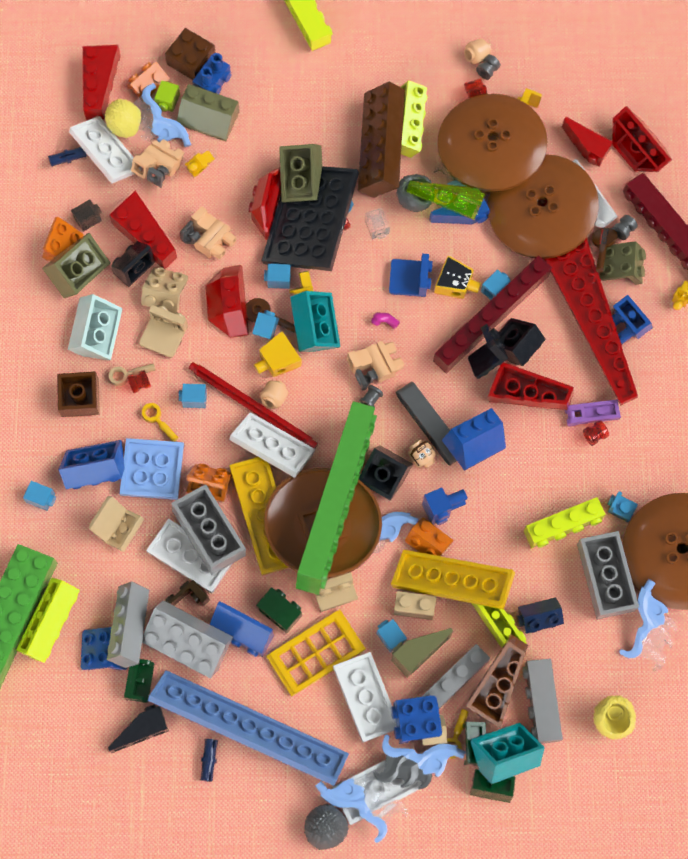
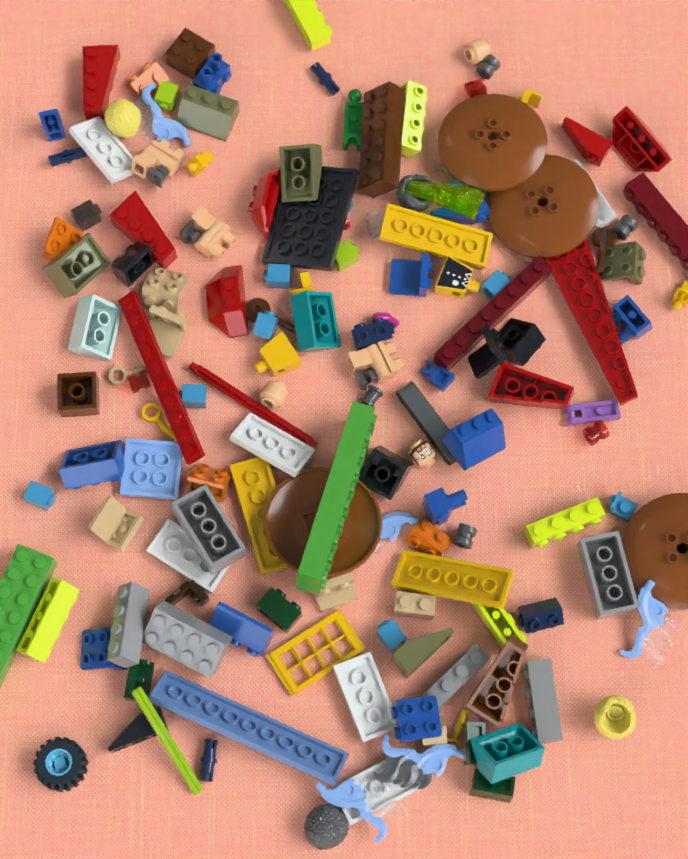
none -> black wheel [33,737,89,792]
none -> blue slope [39,108,66,142]
none -> red plate [118,291,205,465]
none -> lime axle [132,687,203,795]
none -> dark blue pin [310,62,340,96]
none -> lime brick [334,239,360,272]
none -> green plate [343,89,363,152]
none -> dark blue brick [351,317,395,349]
none -> yellow plate [378,203,493,269]
none -> blue plate [420,361,455,392]
none -> dark grey wheel [453,523,477,549]

